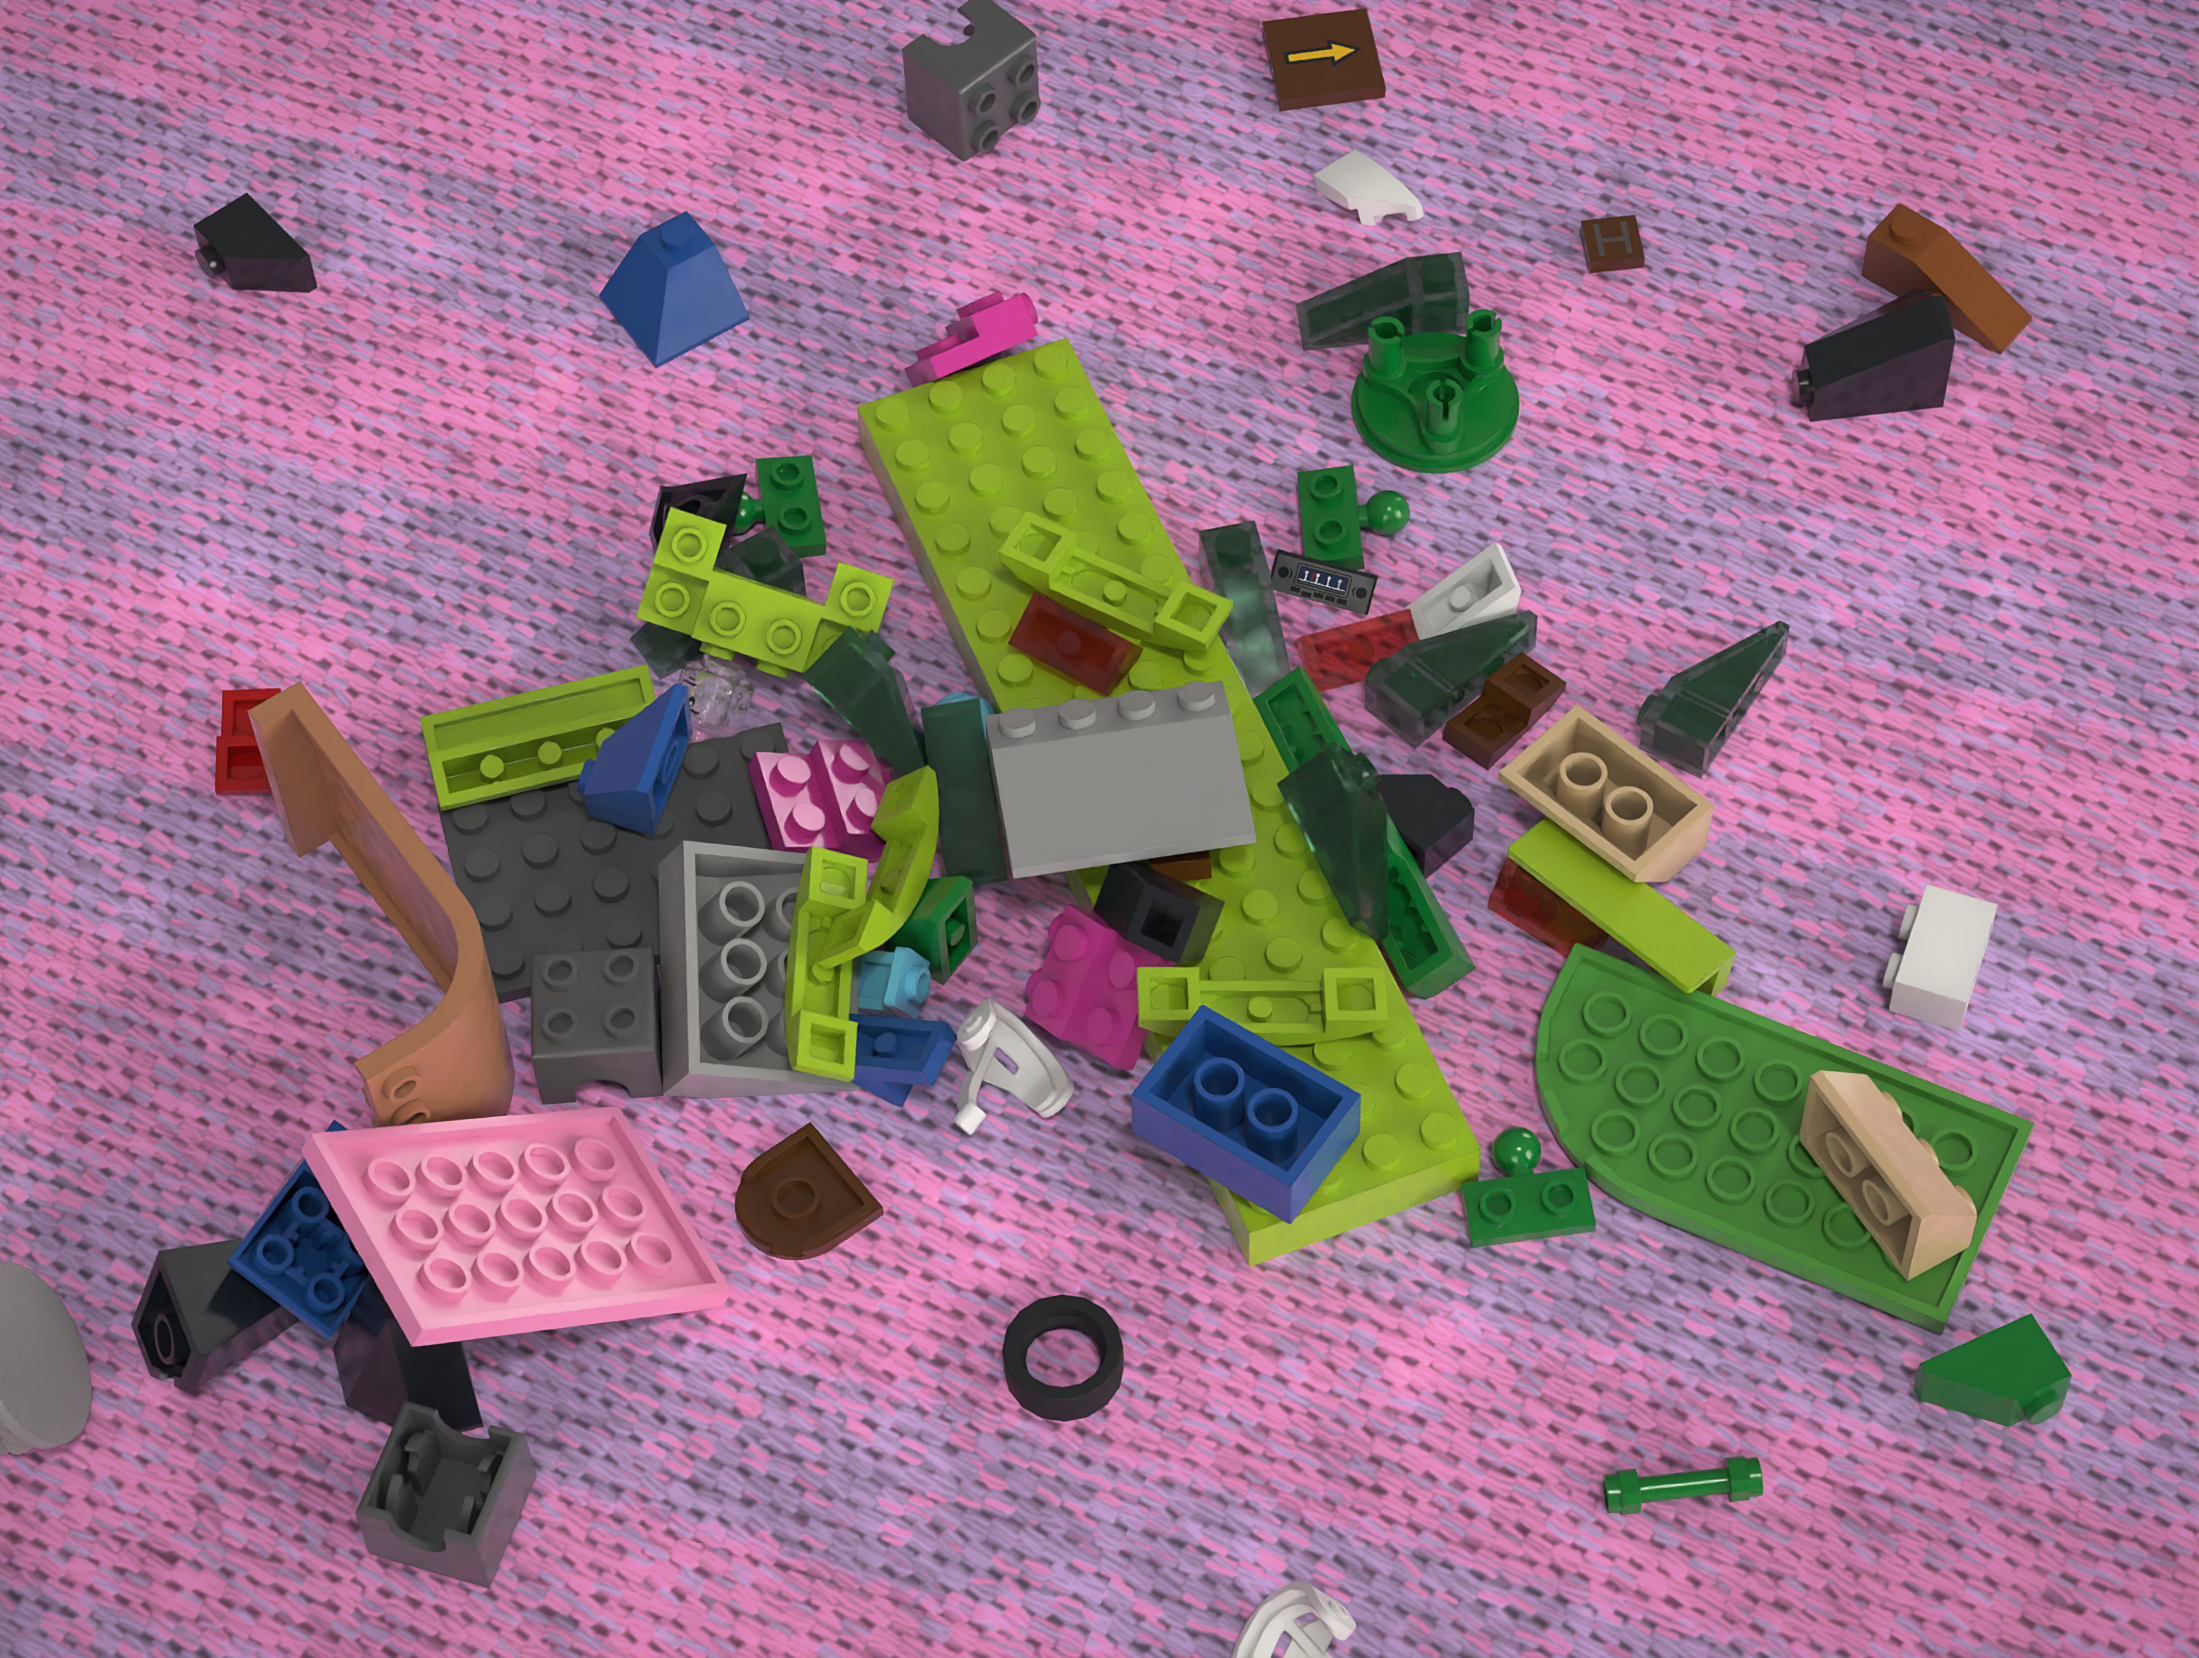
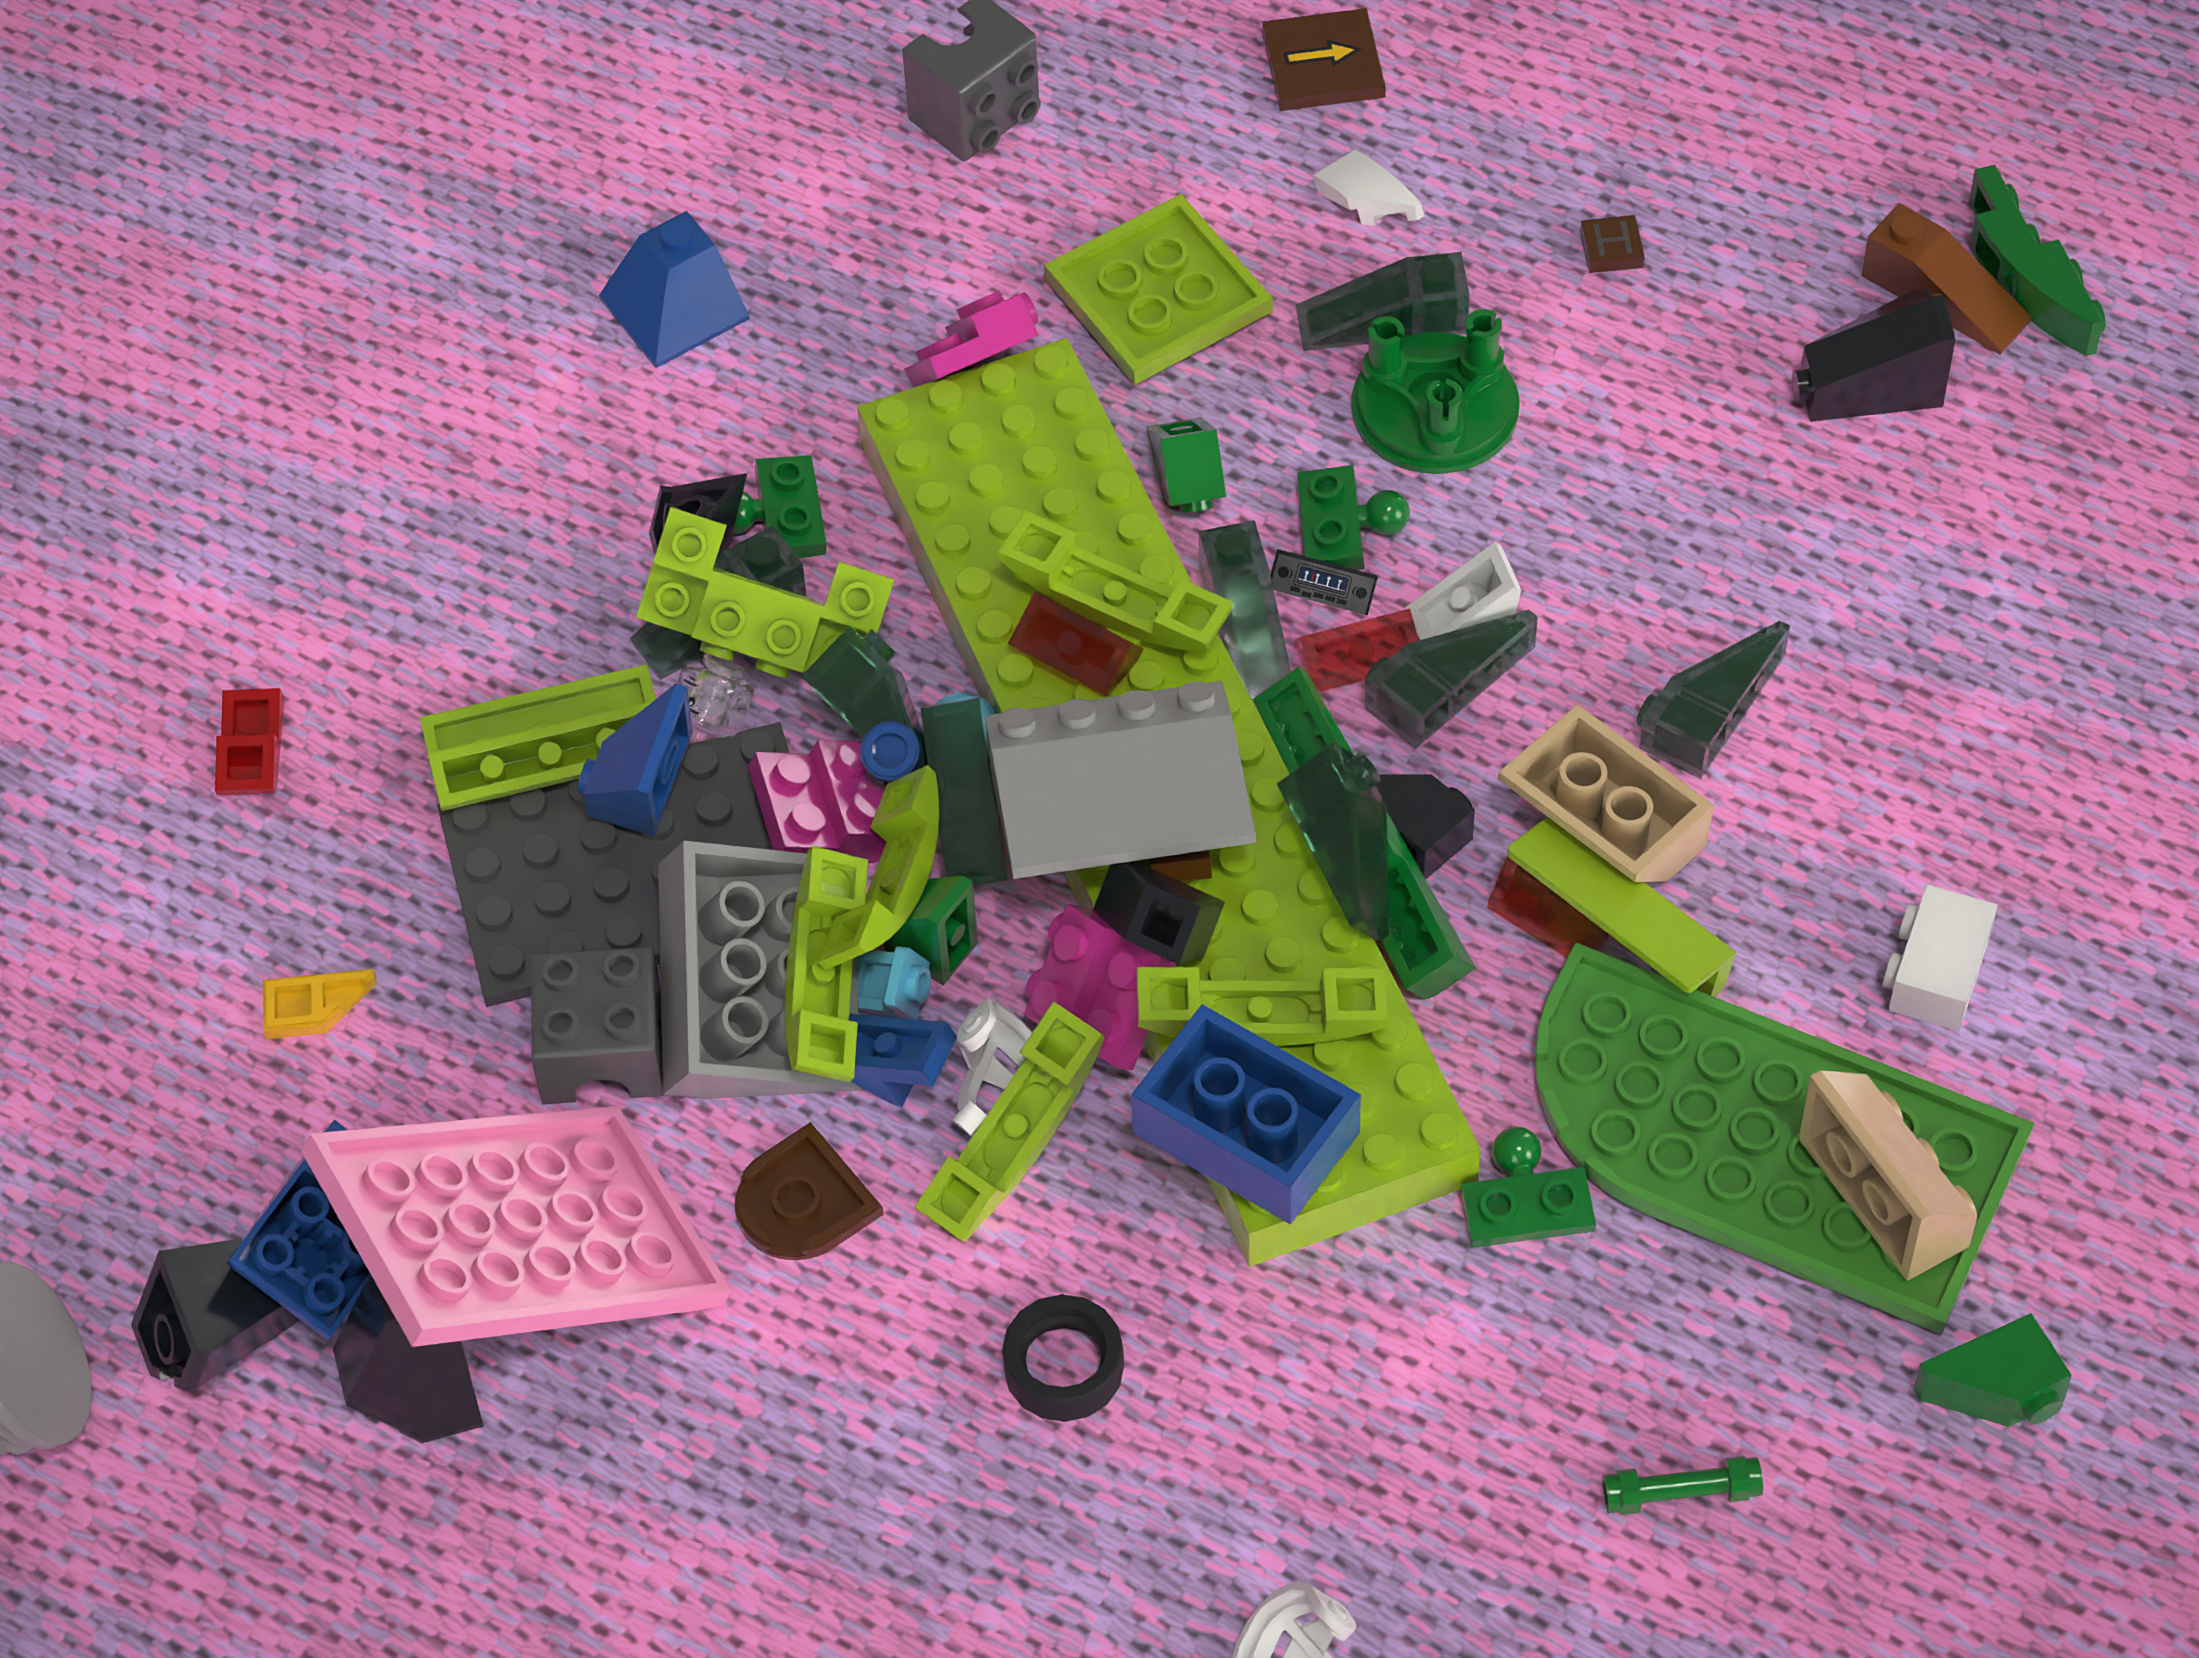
black slope [193,193,317,293] -> none
nougat panel [248,681,515,1128] -> none
dark grey piece [355,1400,537,1589] -> none
reddish brown slope [1442,652,1567,771] -> none
none -> yellow tile [263,969,377,1039]
none -> blue tile [861,721,923,783]
none -> lime slope [914,1001,1105,1242]
none -> lime plate [1044,194,1273,385]
none -> green slope [1146,417,1227,513]
none -> green slope [1969,164,2106,356]

